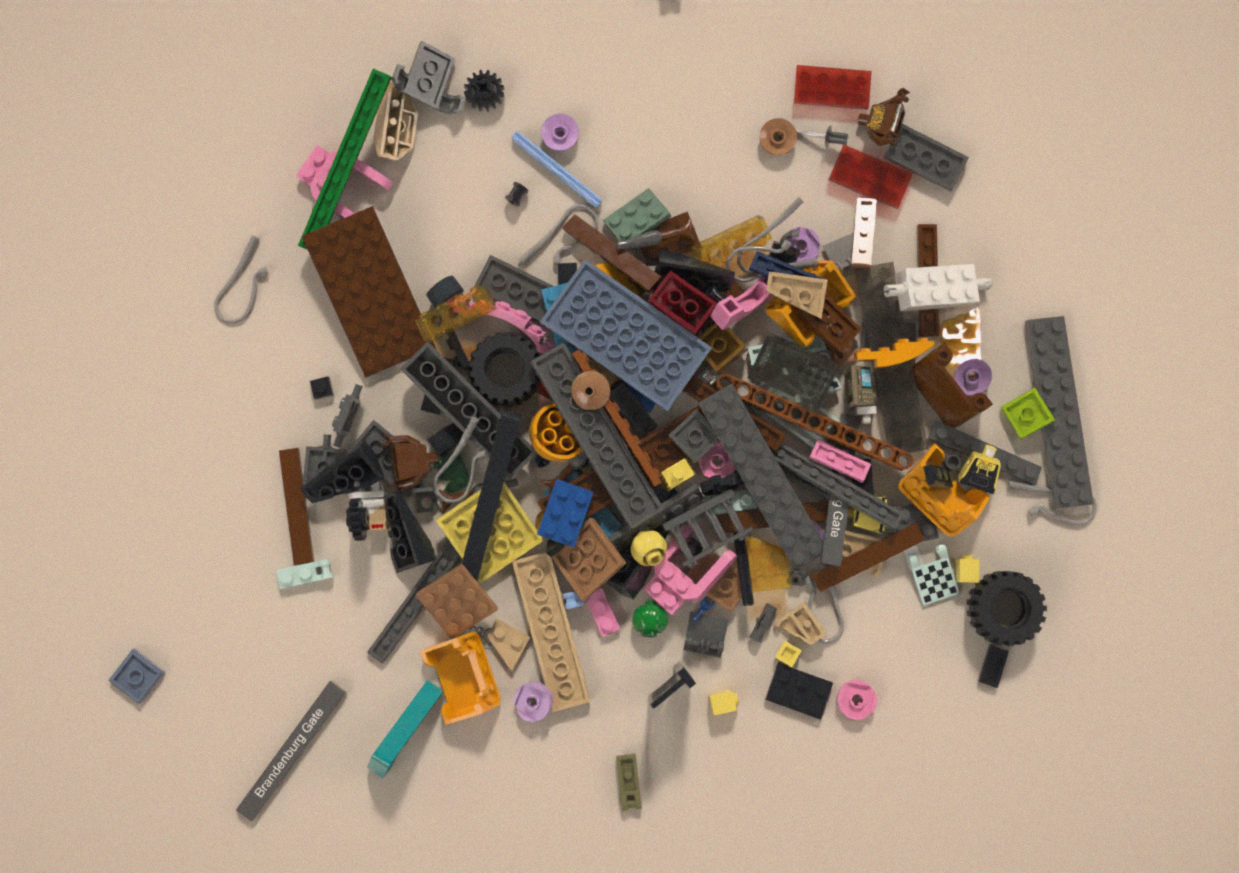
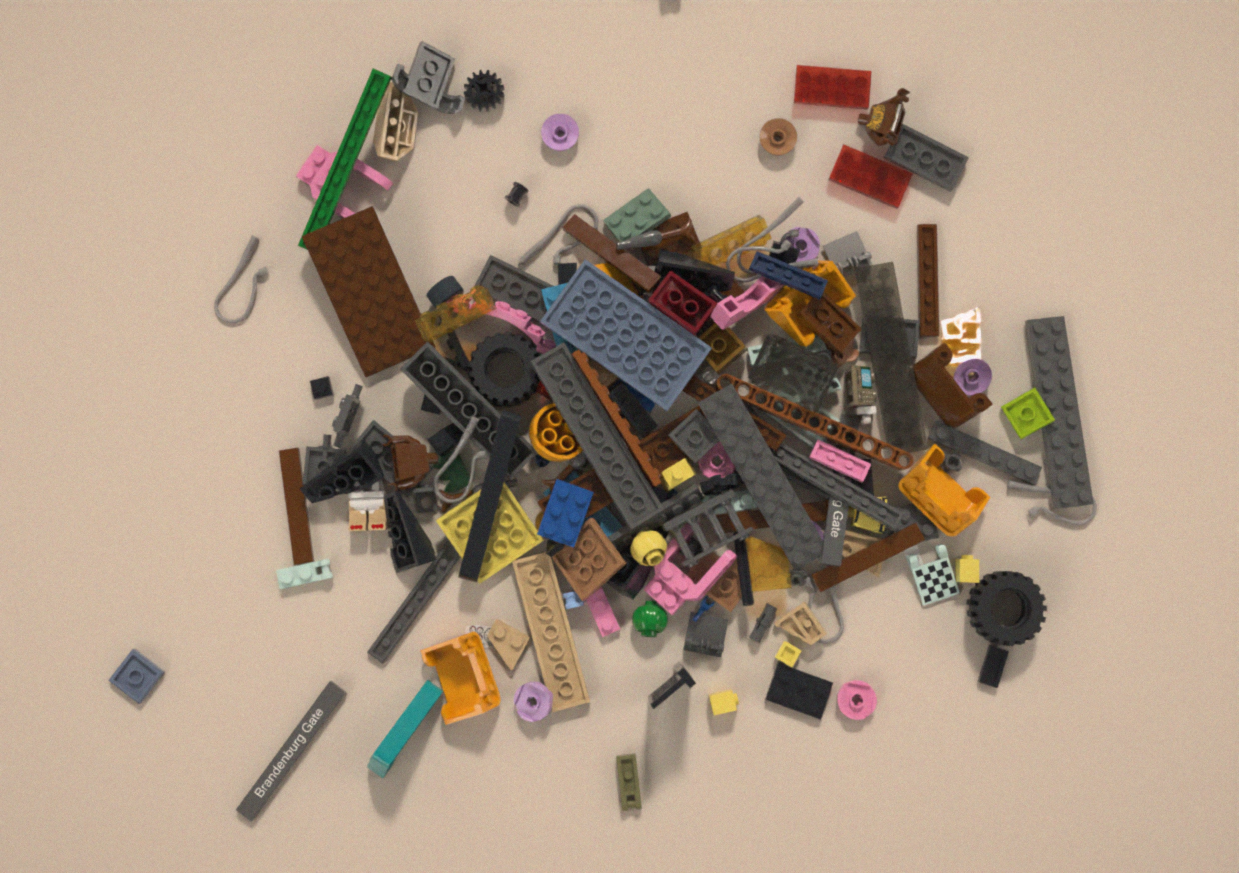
black gear [346,498,370,541] -> none
medium nougat plate [416,564,498,639] -> none
light blue axle [512,131,602,208] -> none
medium nougat dish [571,371,610,410] -> none
tan wing [766,272,827,319] -> none
dark grey piece [796,125,849,148] -> none
tile [851,198,876,268] -> none
light orange slope [854,338,934,368] -> none
white brick [884,264,992,311] -> none
black plate [923,464,954,489] -> none
torso [957,445,1001,494] -> none

